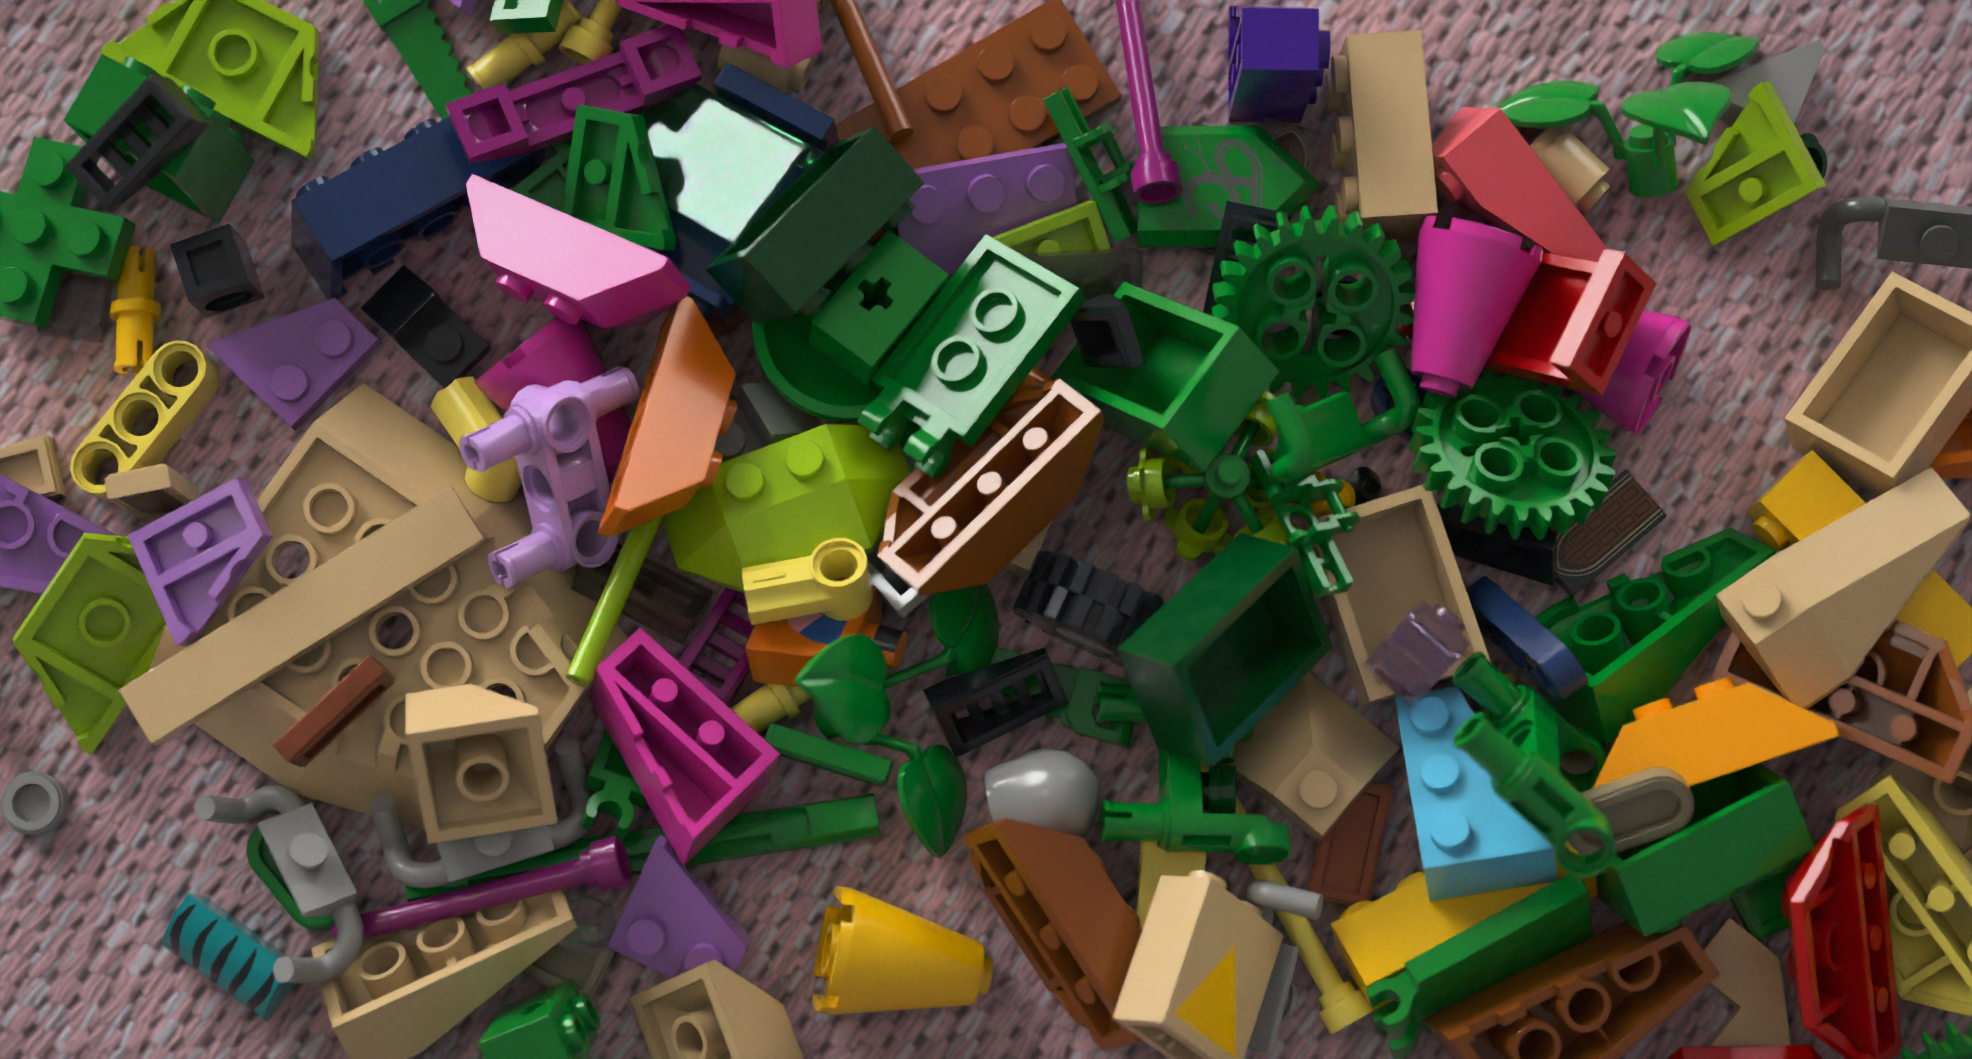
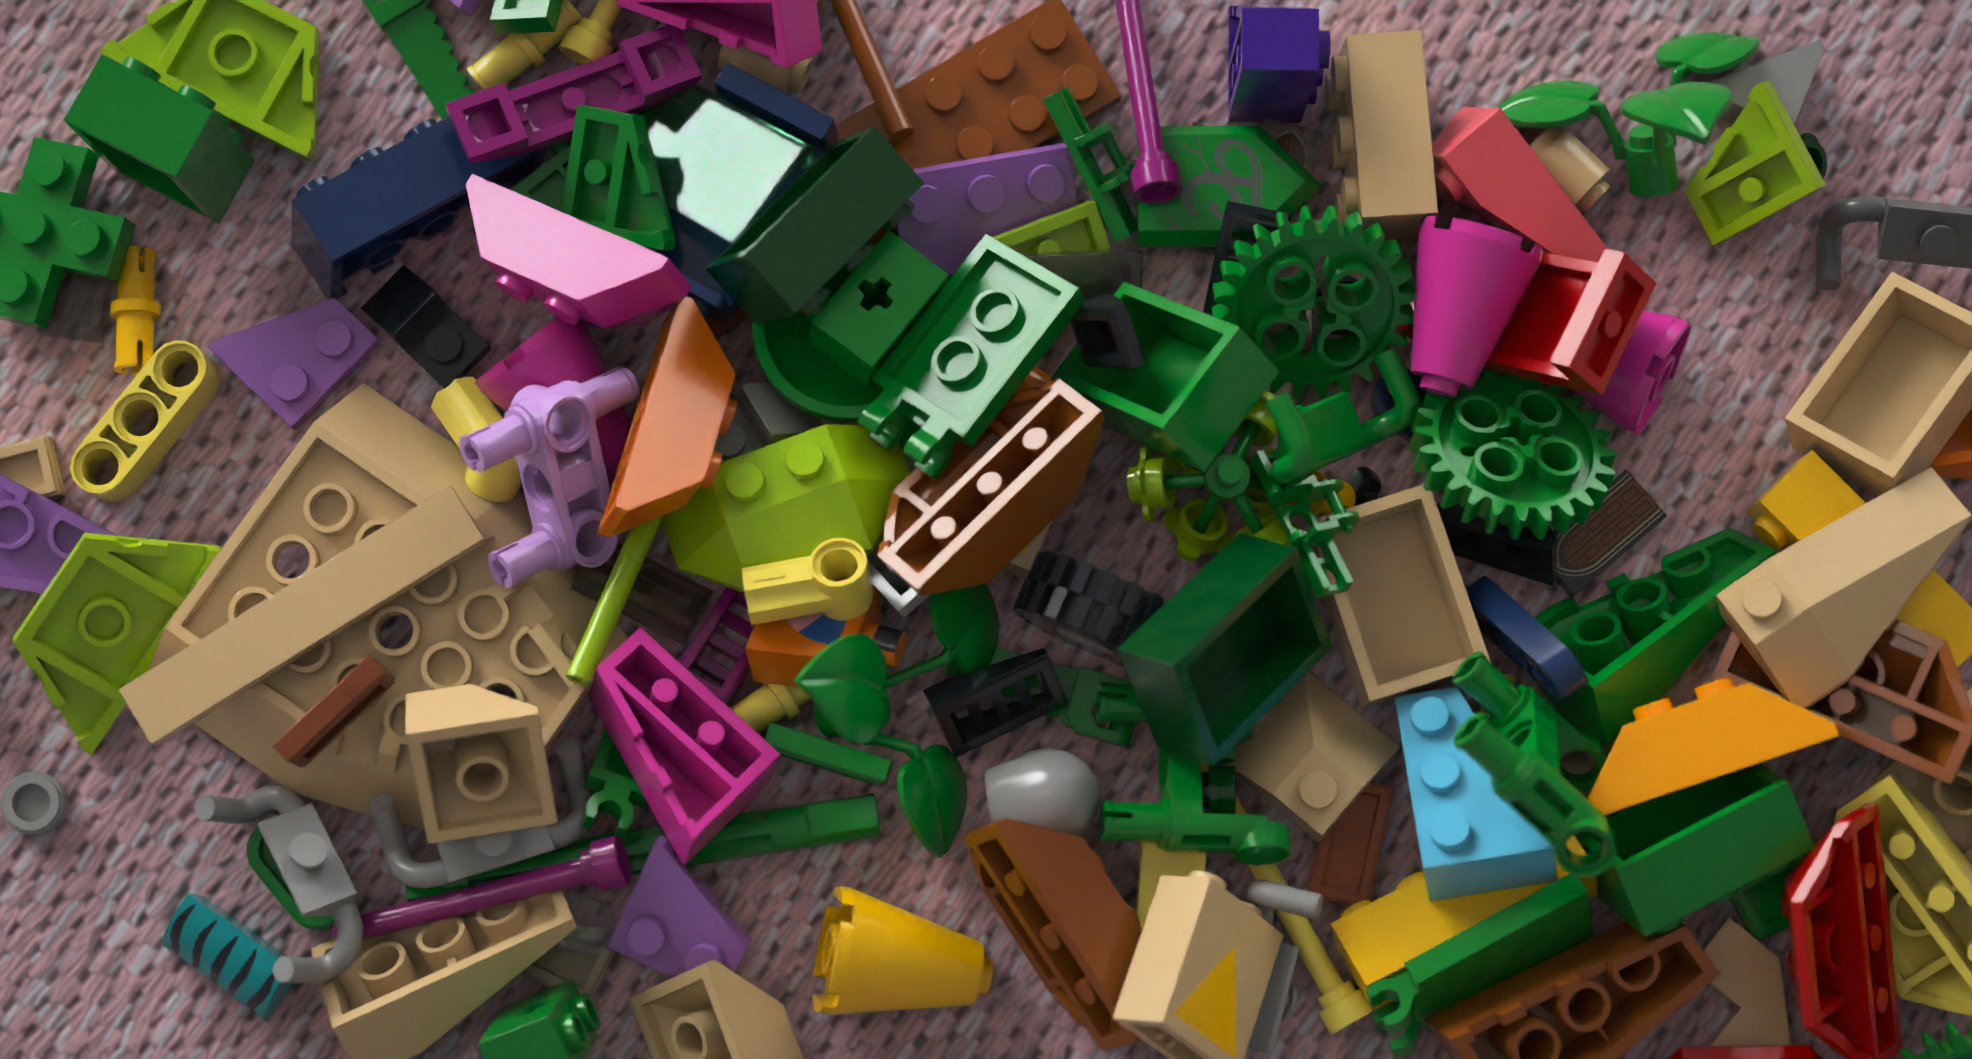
black slope [65,74,212,213] -> none
tan tile [104,463,199,519] -> none
medium lavender wing [127,477,273,647] -> none
black brick [170,224,265,318] -> none
brick [1363,600,1471,707] -> none
dark tan tile [1568,767,1694,855] -> none

